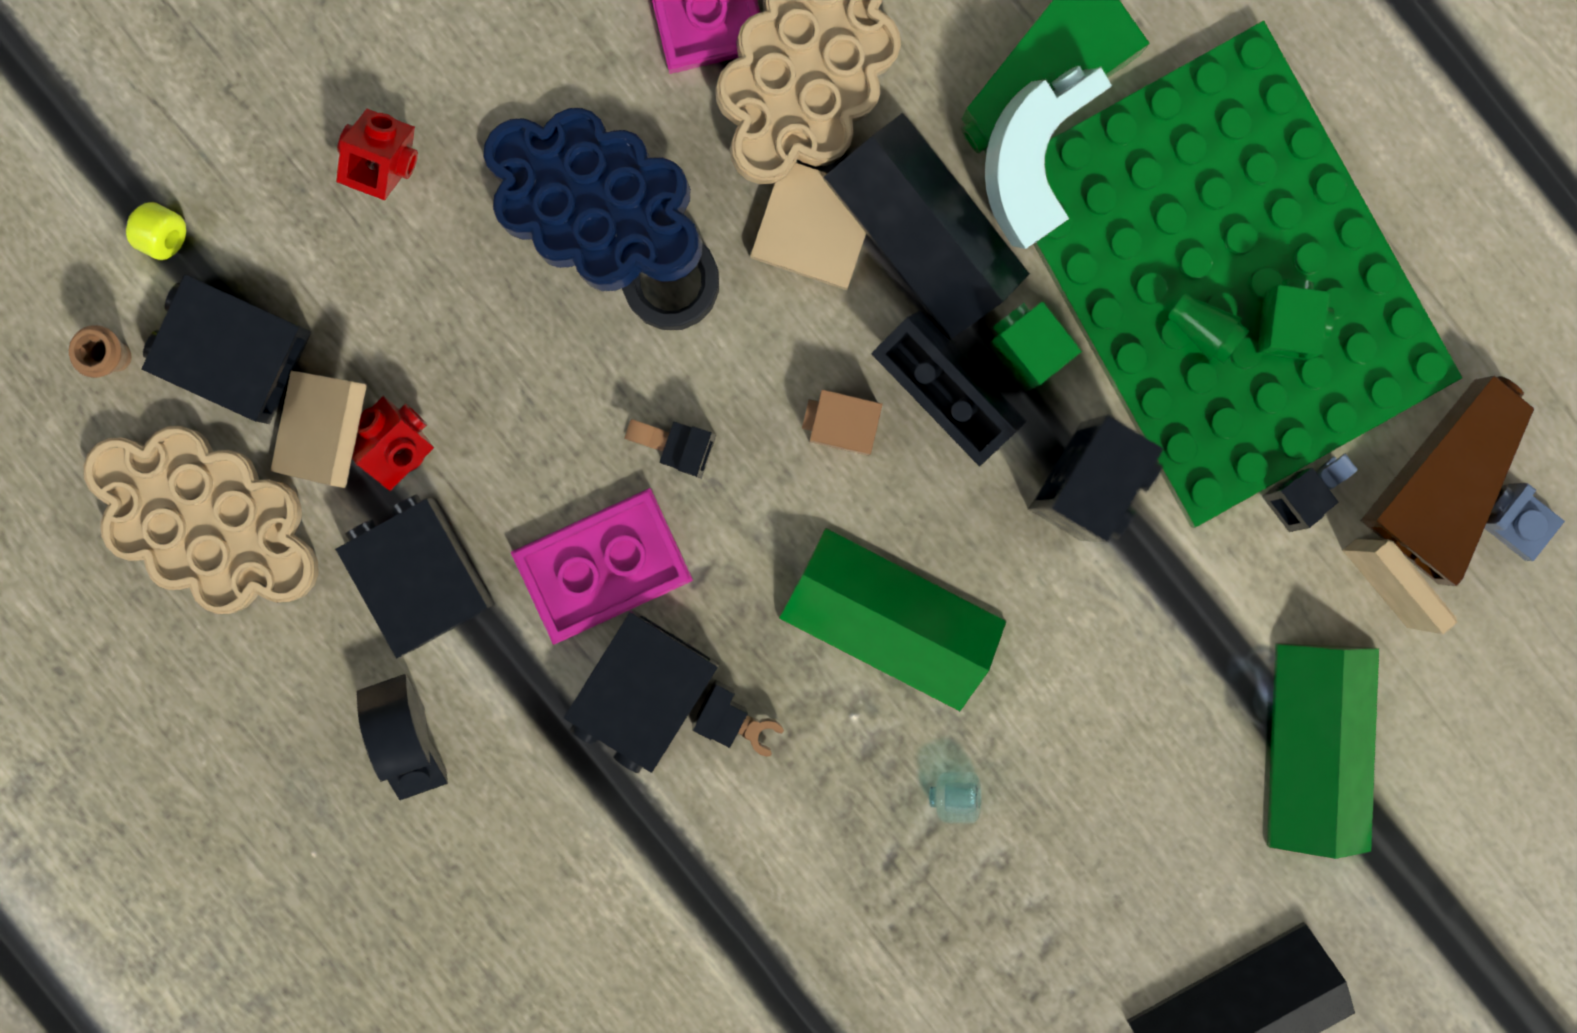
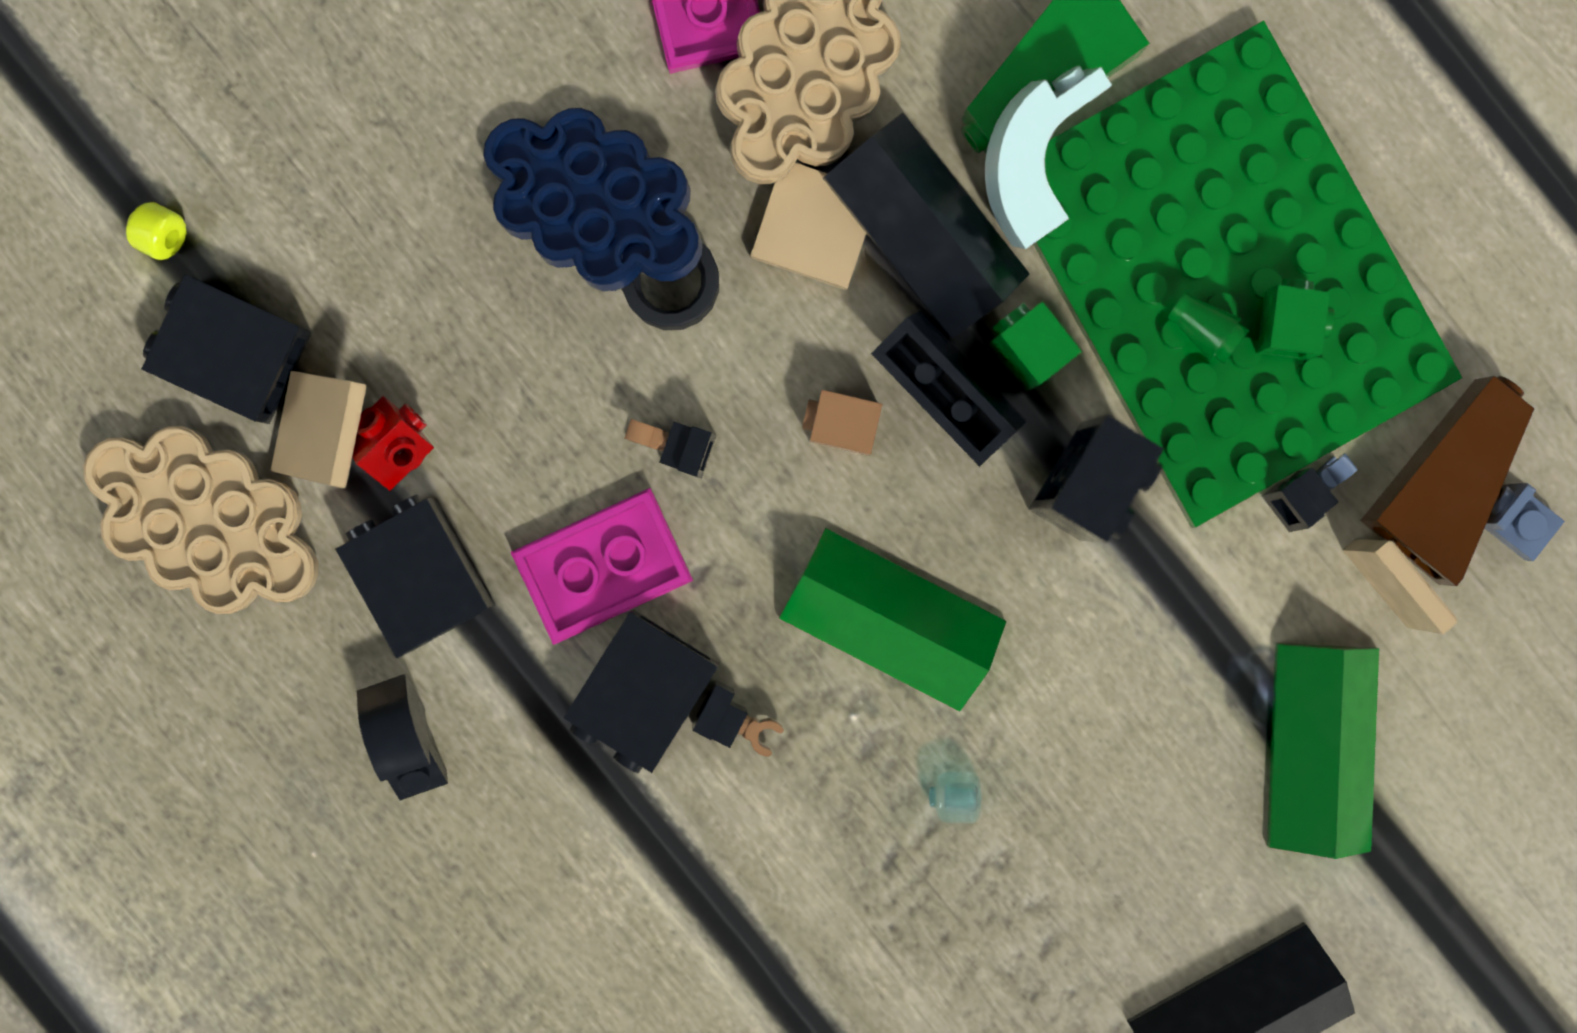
medium nougat cone [69,325,131,378] -> none
red brick [336,108,418,201] -> none

